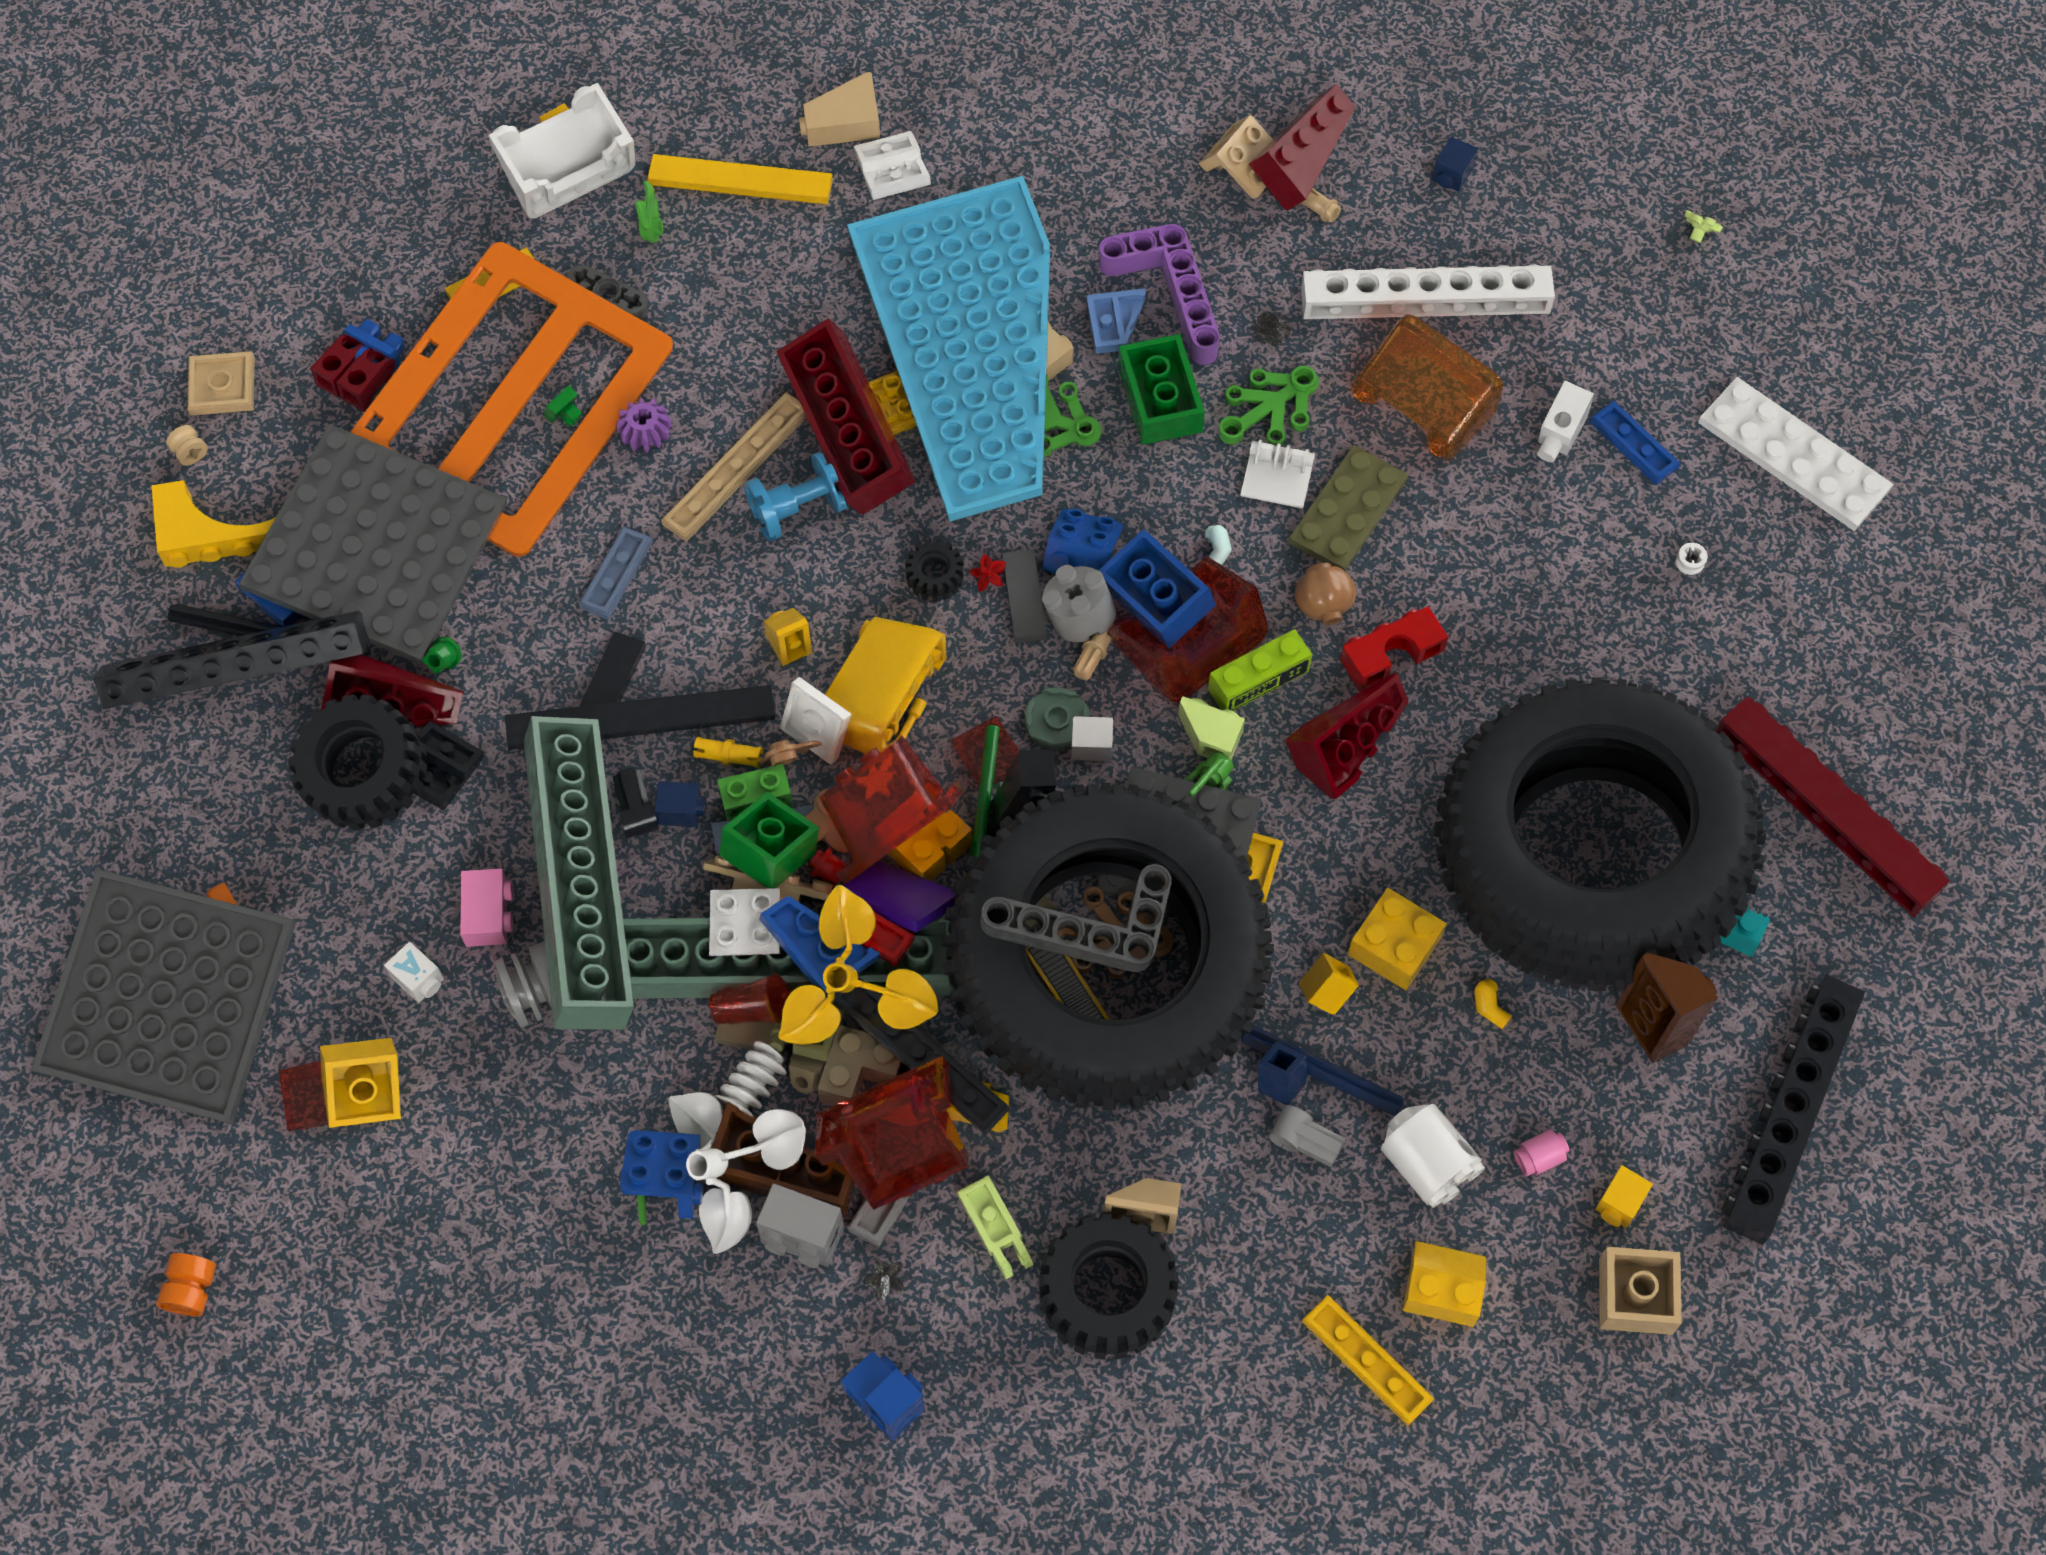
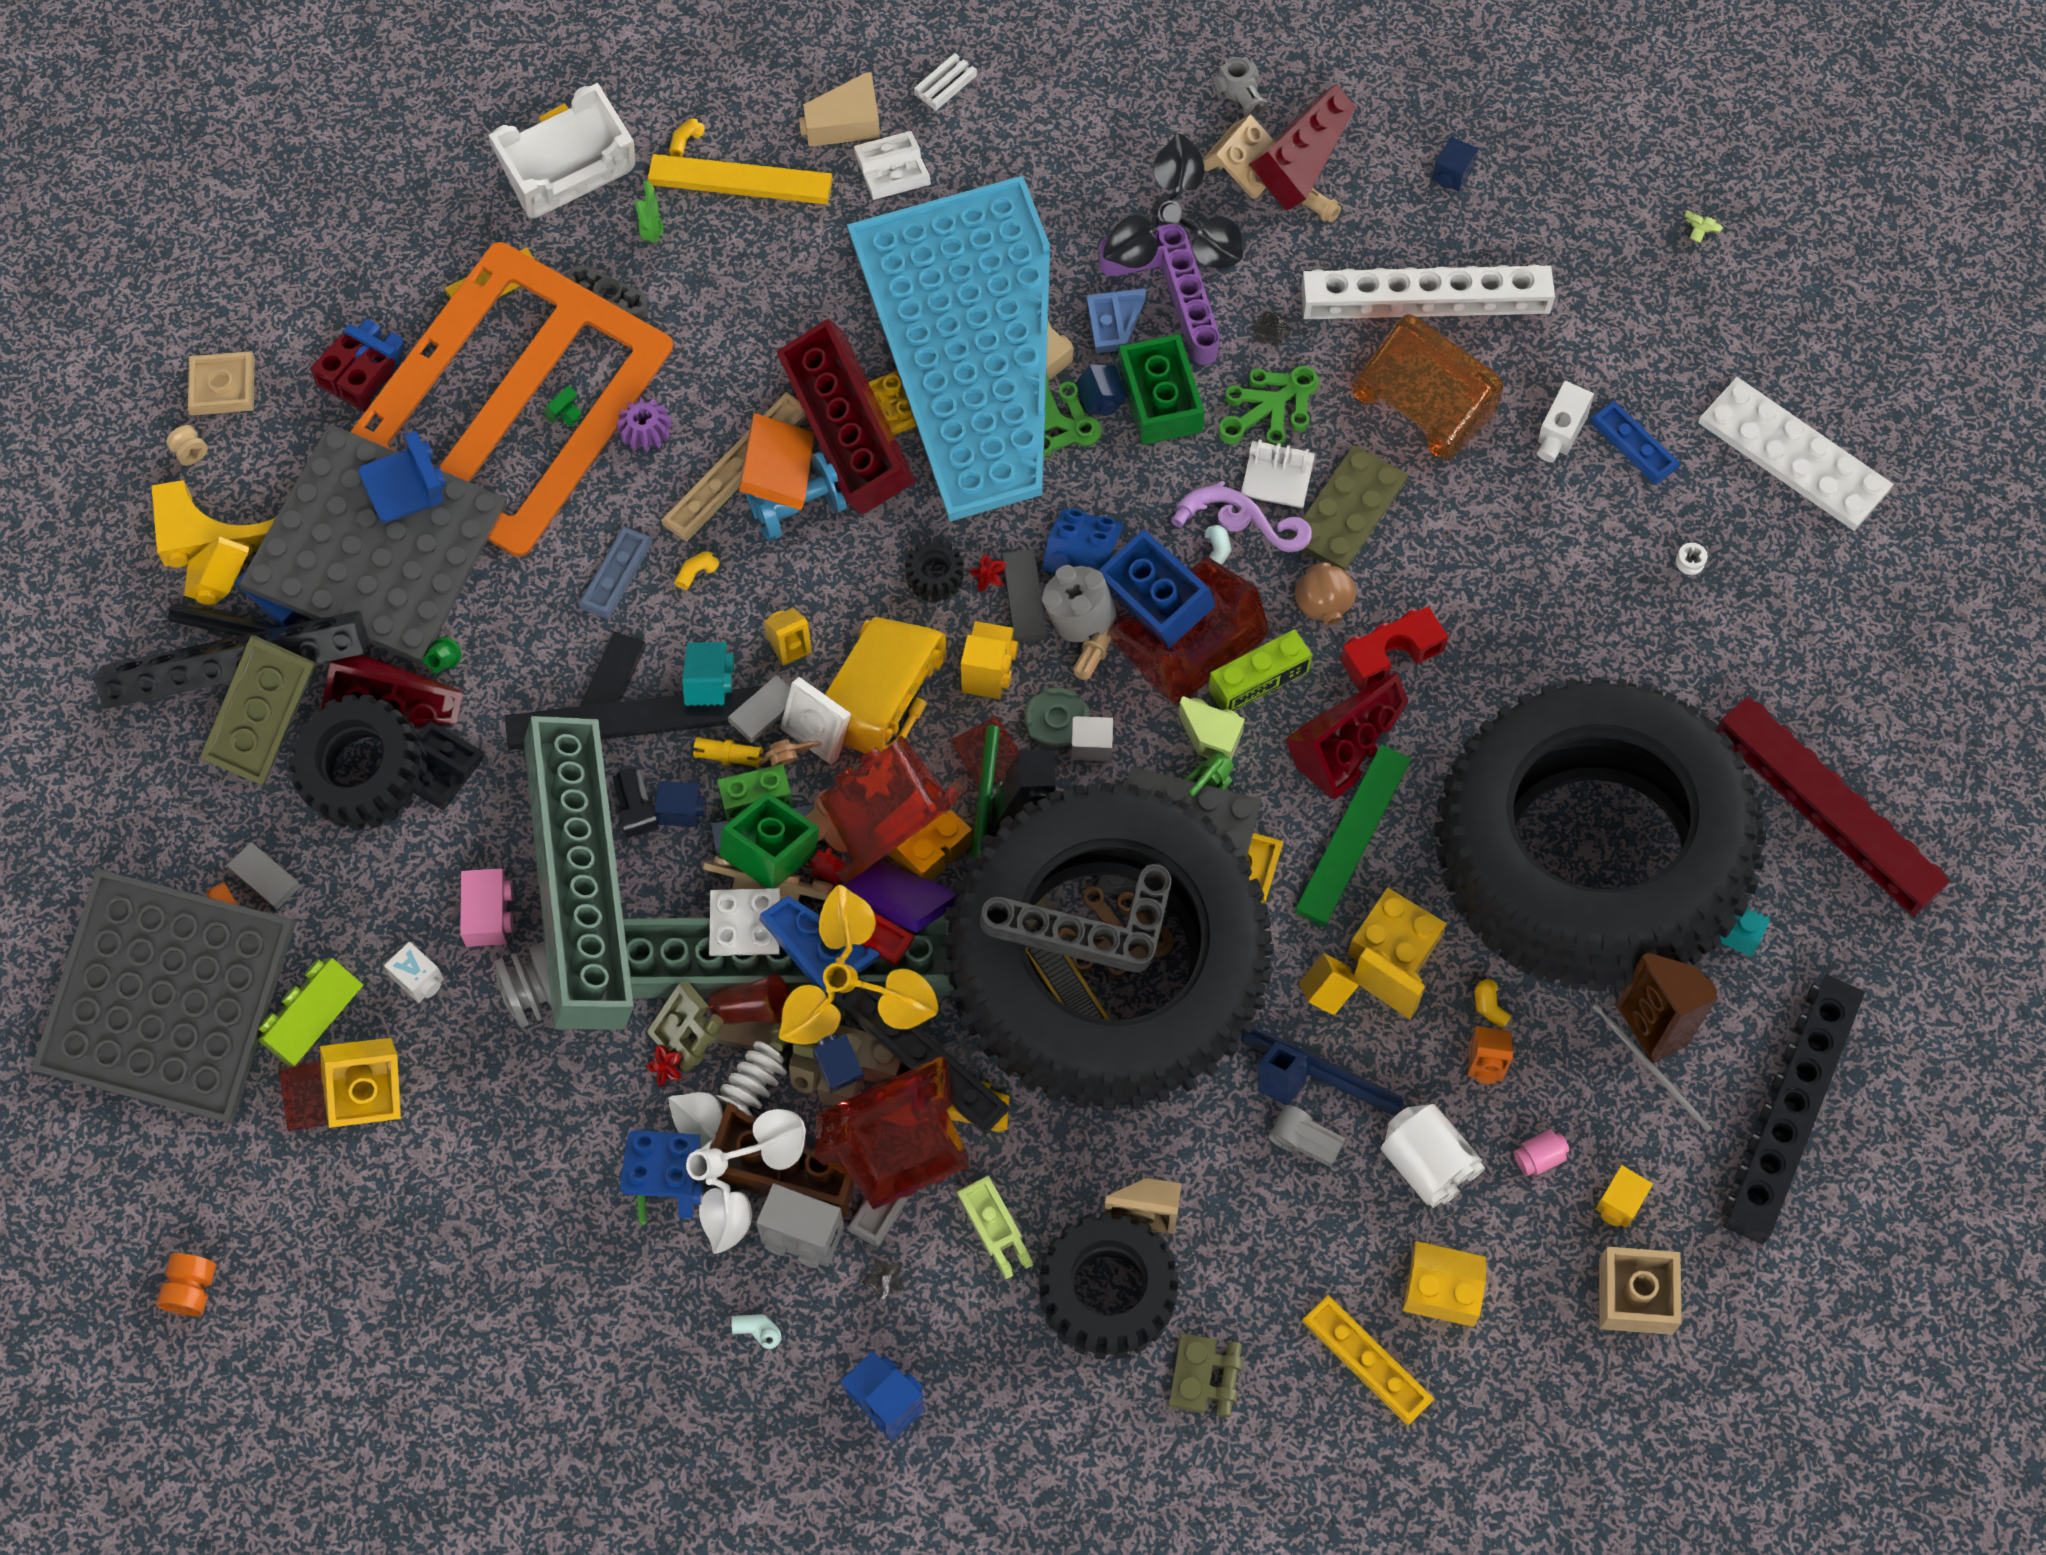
none -> yellow slope [184,537,249,605]
none -> olive plate [200,635,316,785]
none -> light grey tile [226,842,301,911]
none -> lime brick [258,958,364,1066]
none -> blue bracket [359,431,446,523]
none -> red plant [646,1045,682,1087]
none -> olive plate [647,982,724,1072]
none -> yellow arm [669,118,705,157]
none -> yellow arm [674,551,719,590]
none -> teal brick [682,642,734,706]
none -> light grey tile [728,675,790,743]
none -> light aqua arm [732,1314,781,1349]
none -> orange tile [739,413,814,510]
none -> dark blue brick [813,1034,864,1094]
none -> white tile [914,53,977,111]
none -> yellow brick [961,621,1019,700]
none -> dark blue brick [1074,364,1128,416]
none -> black plant [1103,133,1243,268]
none -> olive plate [1169,1333,1243,1418]
none -> lavender plant [1171,481,1311,553]
none -> light grey connector [1213,57,1269,119]
none -> green tile [1295,745,1412,928]
none -> yellow tile [1354,947,1425,1019]
none -> orange slope [1467,1026,1513,1084]
none -> light grey piece [1592,1003,1712,1133]

